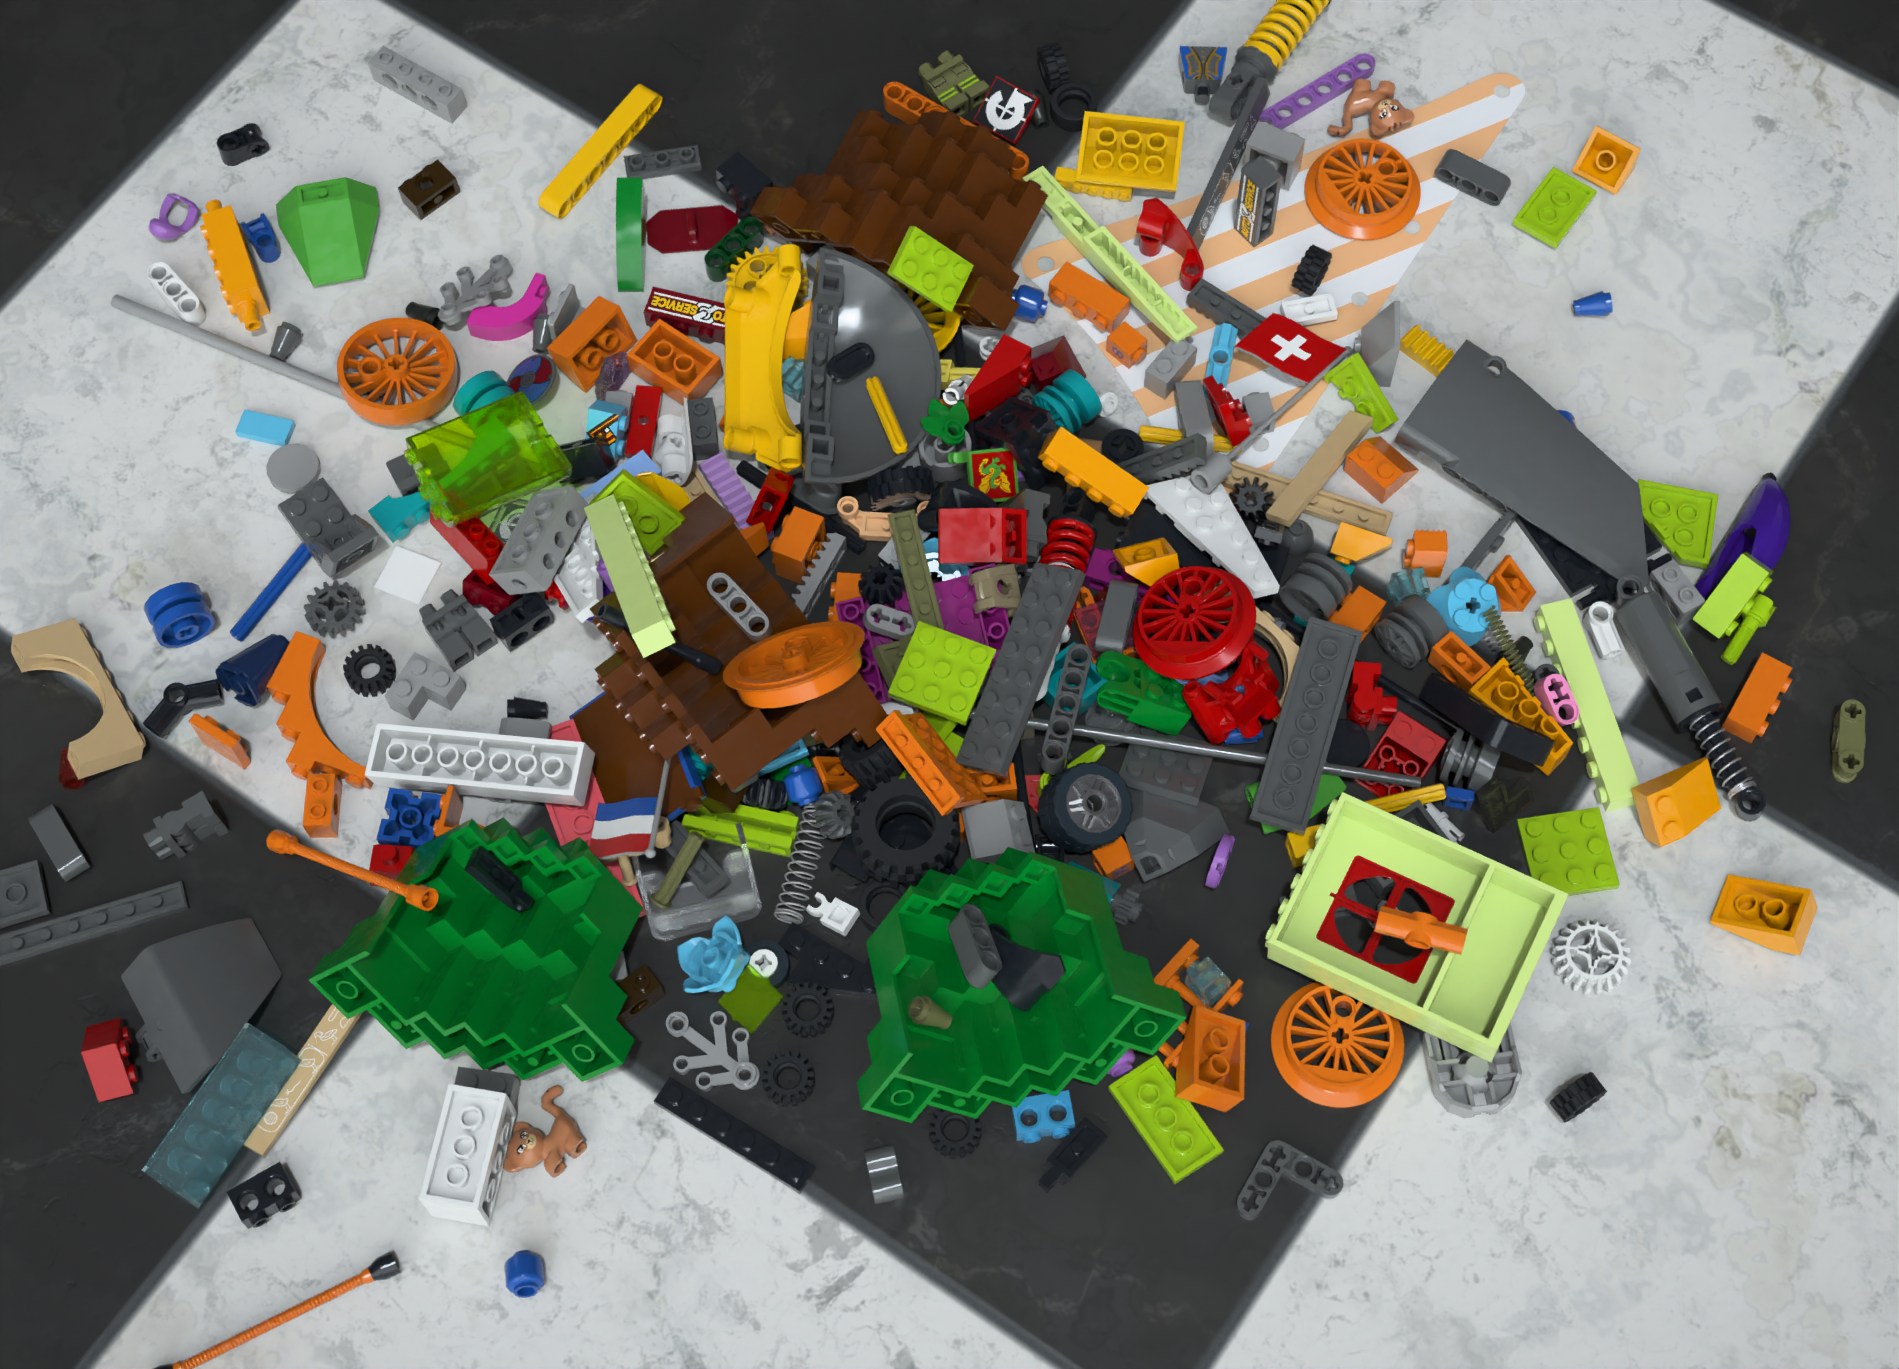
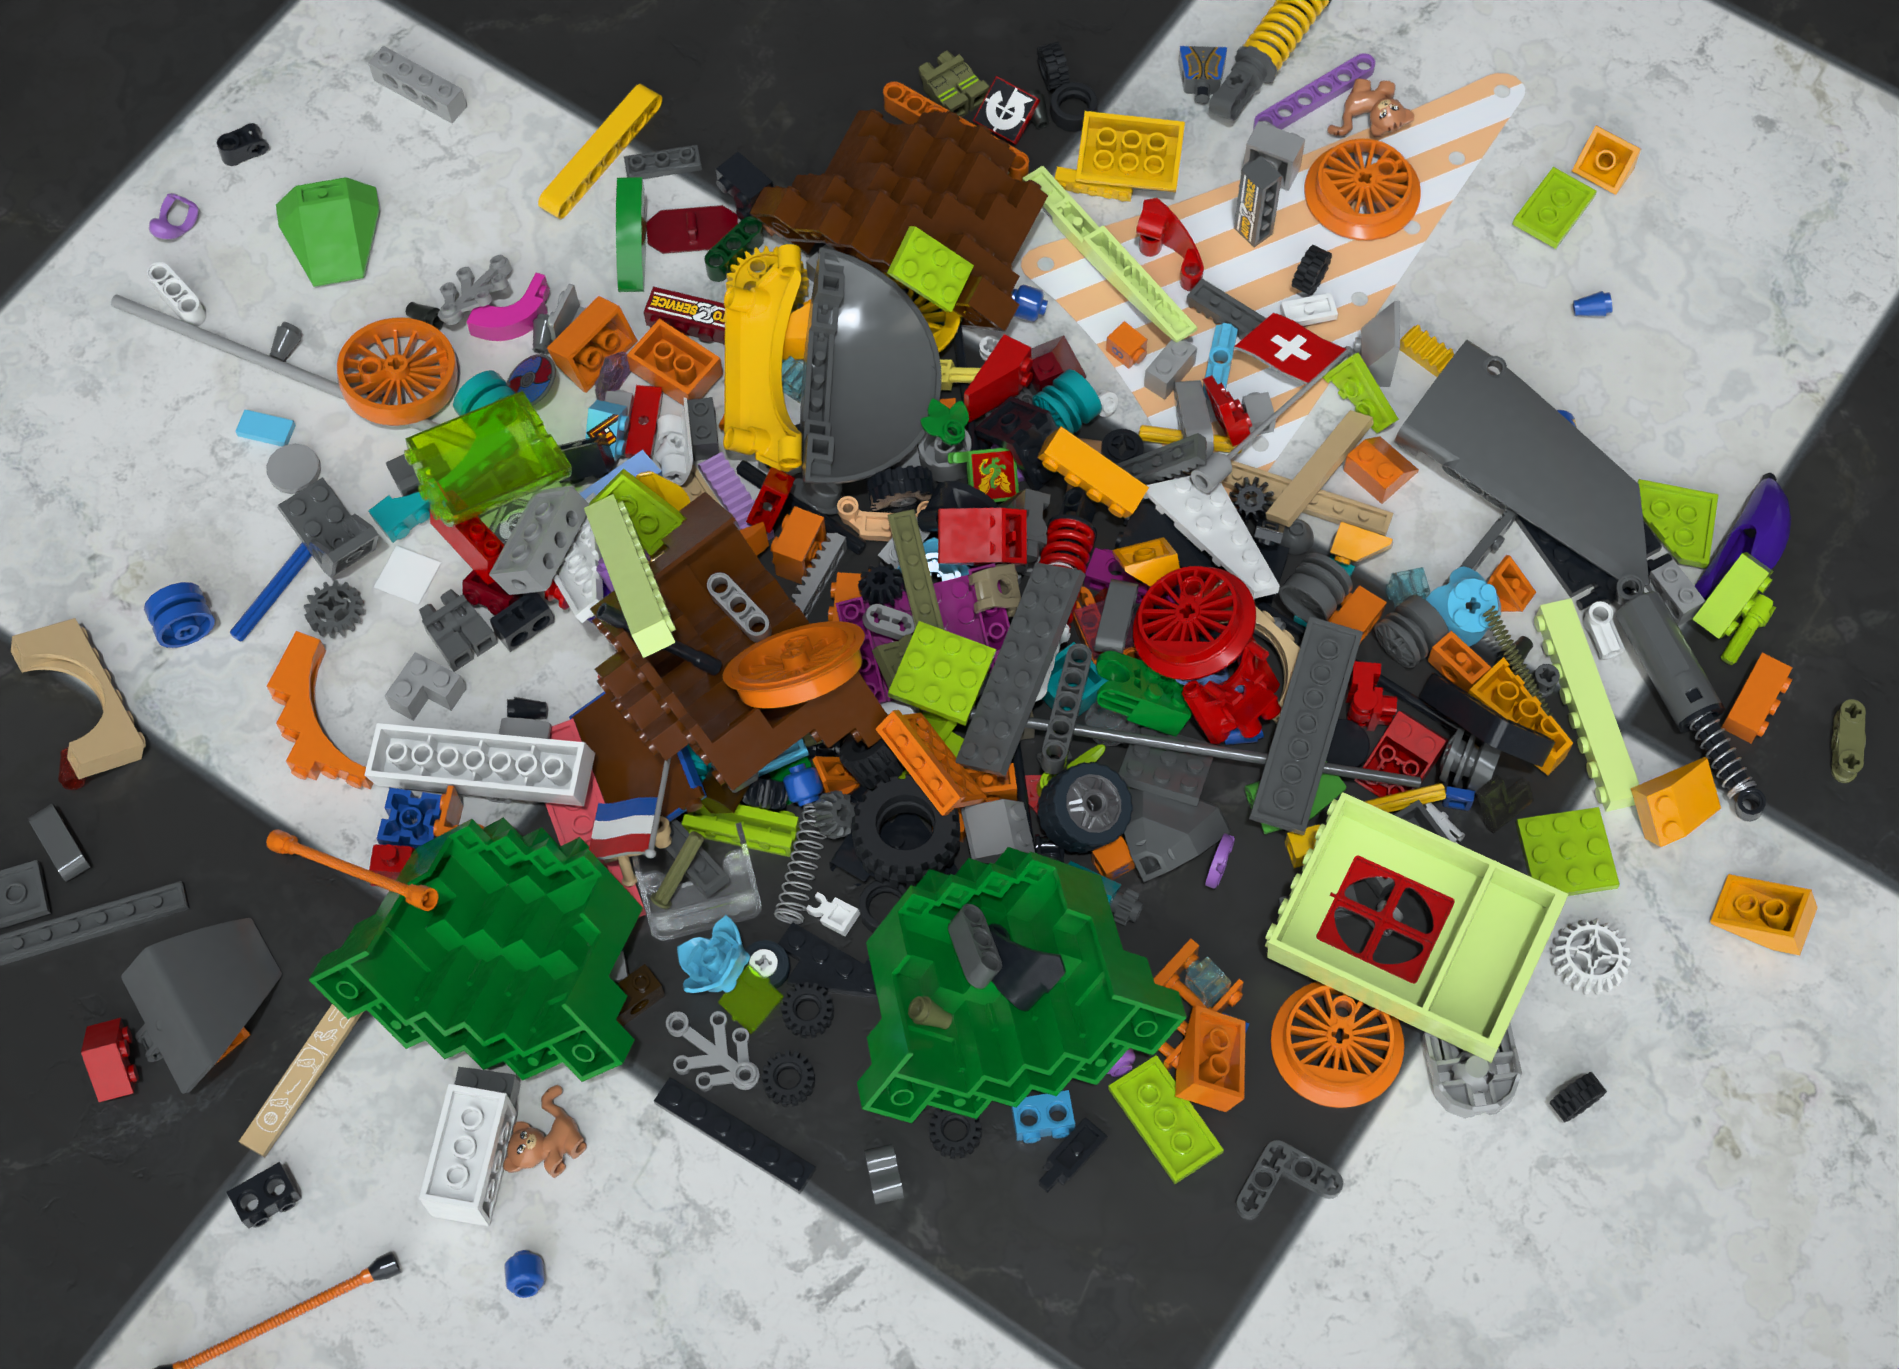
clear light blue slope [141,1022,302,1209] -> none
black piece [143,679,223,738] -> none
dark grey hips [143,791,230,860] -> none
orange tile [189,713,251,770] -> none
light orange brick [200,200,270,331] -> none
dark blue cone [215,634,290,707] -> none
blue piece [240,213,281,263] -> none
orange brick [302,773,342,838] -> none
black tyre [343,644,396,697] -> none
dark brown brick [398,159,460,221] -> none
black hinge [464,846,534,914] -> none
black tile [826,342,875,382] -> none
yellow axle [866,376,908,455] -> none
white pin [943,374,974,405] -> none
orange brick [1048,261,1130,334] -> none
dark grey tile [1187,77,1270,251] -> none
orange piece [1374,906,1468,955] -> none
orange brick [1403,529,1448,577] -> none
dark grey beam [1434,149,1511,206] -> none
bright pink beam [1534,674,1579,727] -> none

